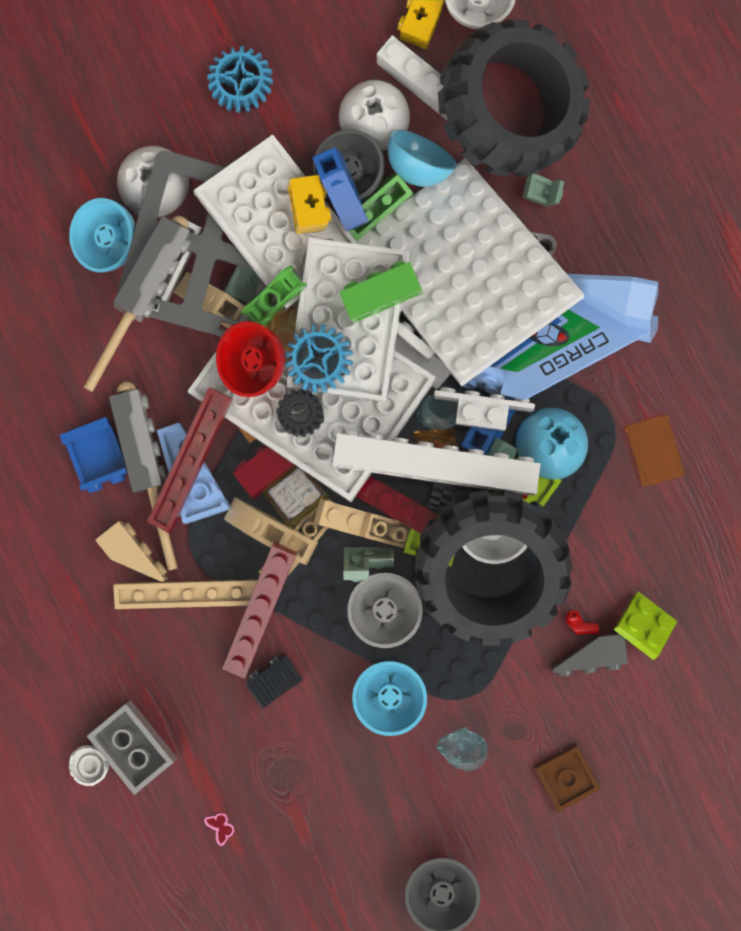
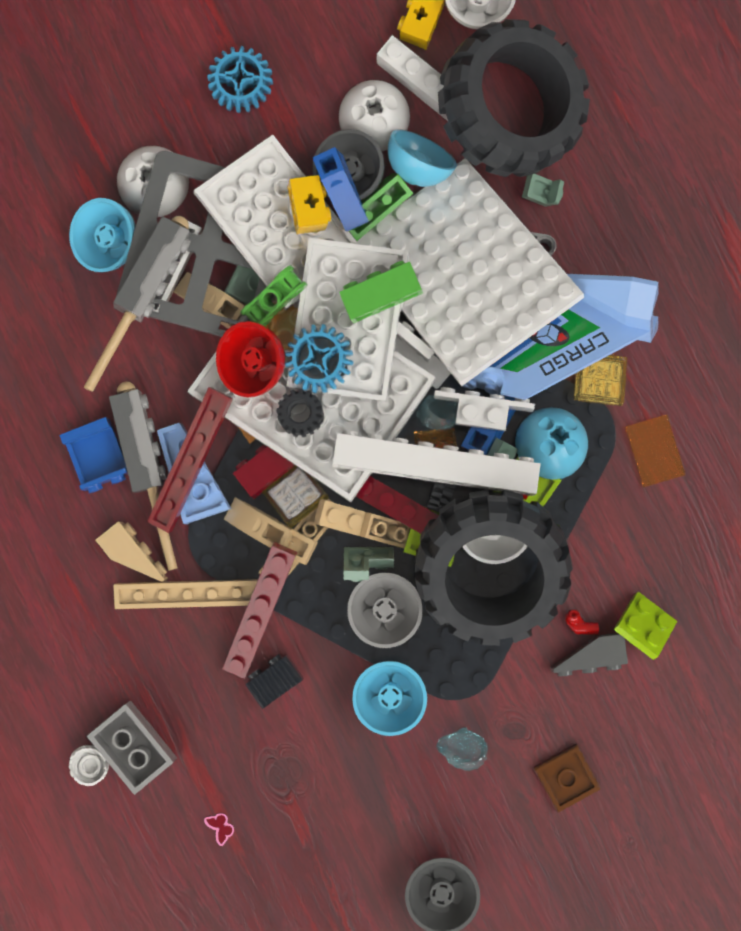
none -> clear yellow tile [574,355,627,406]

